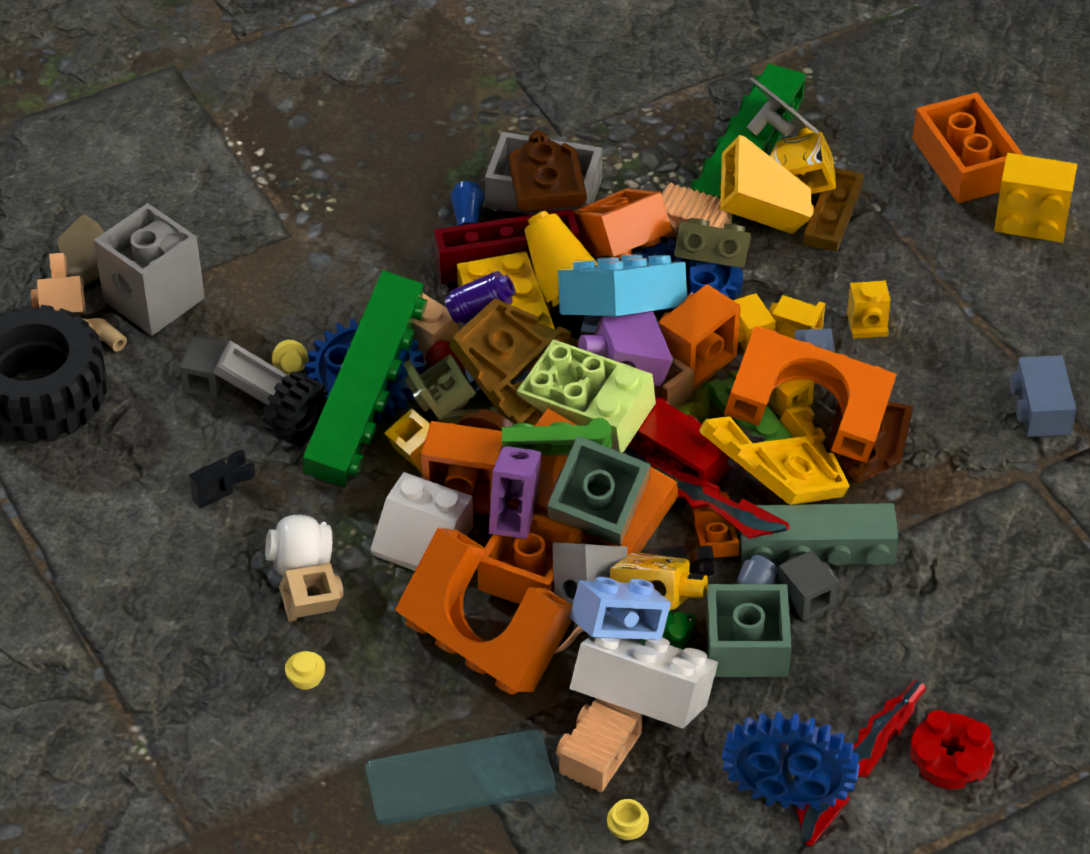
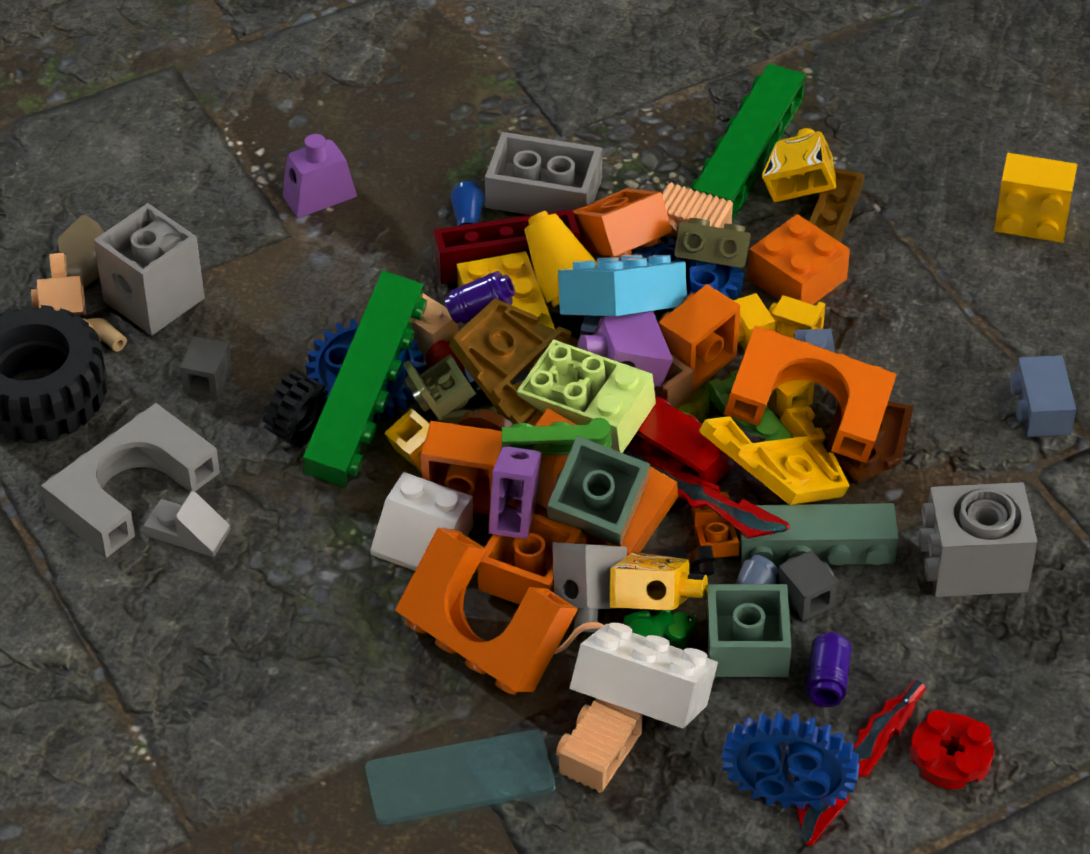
black plate [189,450,256,509] -> none
light grey tile [213,341,289,405] -> none
white piece [265,515,332,577] -> none
light yellow plate [272,340,308,375] -> none
tan brick [279,563,343,622] -> none
light yellow plate [285,651,325,690] -> none
reddish brown tile [507,129,587,212] -> none
light blue brick [570,577,671,640] -> none
light yellow plate [607,799,649,840] -> none
yellow slope [720,135,814,234] -> none
light grey shield [746,77,819,136] -> none
yellow brick [847,280,891,339] -> none
orange brick [912,92,1023,204] -> none
none -> light grey arch [41,403,220,558]
none -> light grey slope [143,491,231,557]
none -> medium lavender torso [283,134,357,218]
none -> orange brick [747,214,850,305]
none -> dark purple head [806,632,852,707]
none -> light grey brick [918,482,1038,597]

